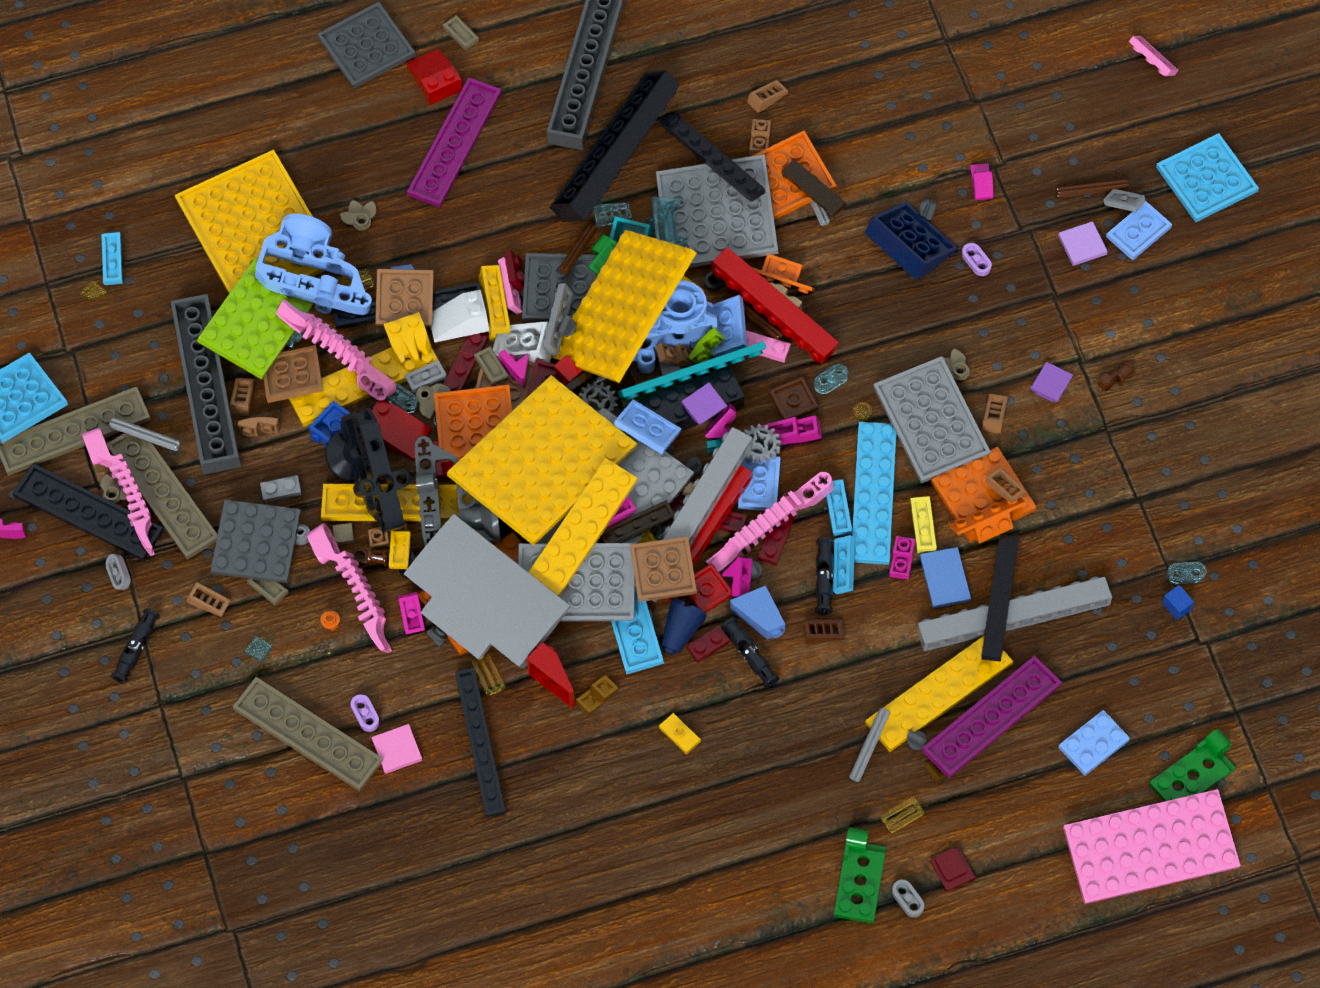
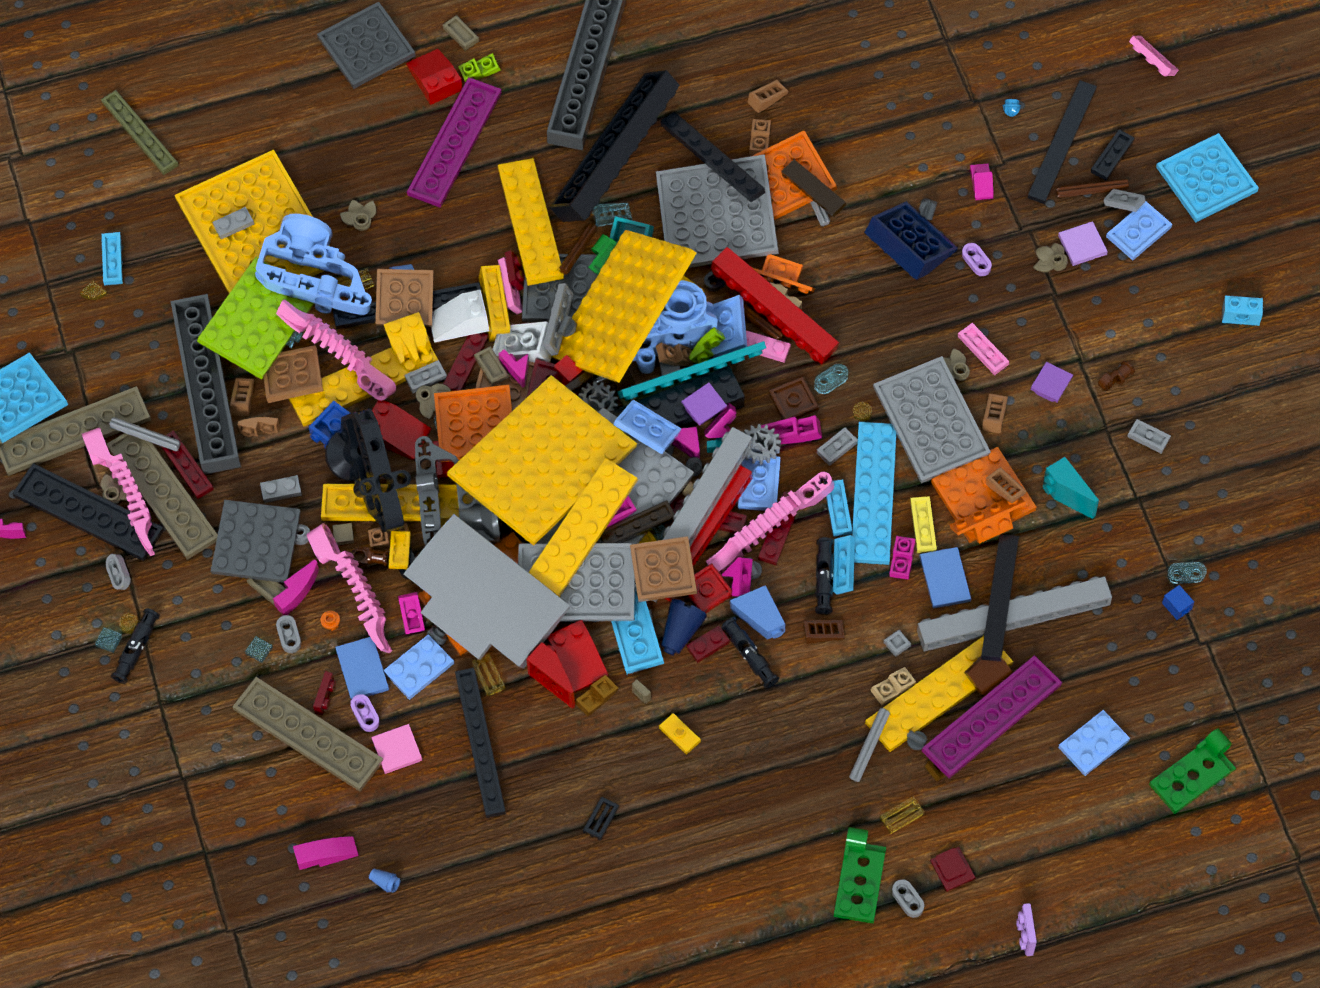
medium nougat slope [186,582,231,617] -> none
clear light blue plate [386,383,418,413] -> none
clear light blue hose [644,197,688,247] -> none
bright pink plate [1063,789,1240,904] -> none
none -> clear light blue tile [95,627,122,653]
none -> olive tile [101,90,179,175]
none -> clear yellow tile [119,613,139,634]
none -> dark red plate [161,430,214,500]
none -> light grey plate [212,207,254,240]
none -> dark pink slope [273,560,319,616]
none -> light grey plate [276,615,301,653]
none -> dark pink slope [293,836,358,870]
none -> dark red plate [313,671,336,716]
none -> medium blue tile [335,637,389,700]
none -> medium blue cone [369,869,400,893]
none -> light blue plate [384,634,454,700]
none -> lime slope [458,53,501,82]
none -> yellow plate [498,158,564,286]
none -> red slope [547,620,609,693]
none -> black tile [583,797,619,841]
none -> dark tan tile [632,680,651,704]
none -> dark pink slope [671,427,700,459]
none -> light grey plate [817,428,858,466]
none -> tan slope [870,667,916,705]
none -> light grey tile [884,630,911,657]
none -> bright pink plate [958,323,1009,375]
none -> reddish brown tile [964,656,1013,698]
none -> dark azure plate [1003,99,1021,117]
none -> lavender tile [1016,904,1037,956]
none -> black tile [1028,80,1097,204]
none -> dark tan plate [1033,243,1068,272]
none -> teal slope [1043,457,1099,519]
none -> black plate [1091,130,1135,181]
none -> light grey plate [1128,419,1171,454]
none -> medium azure brick [1222,296,1263,326]

